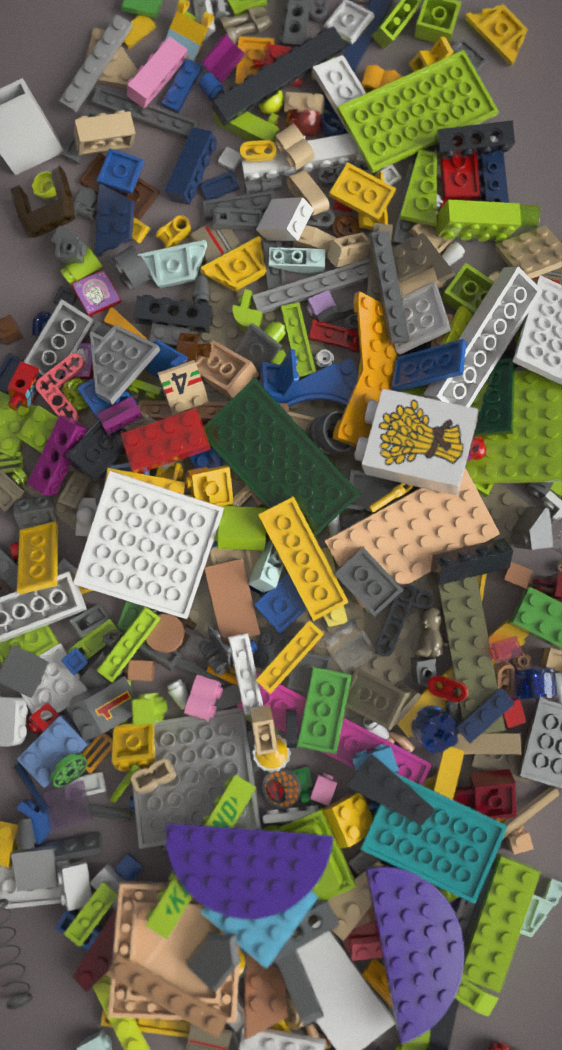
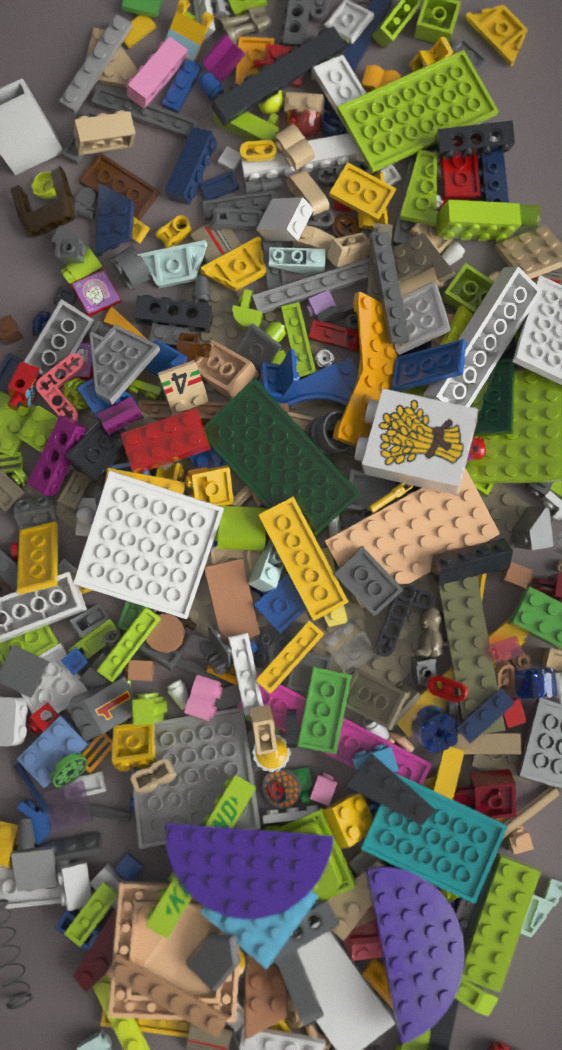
blue plate [97,148,145,195] -> none
lime bar [110,765,140,803] -> none

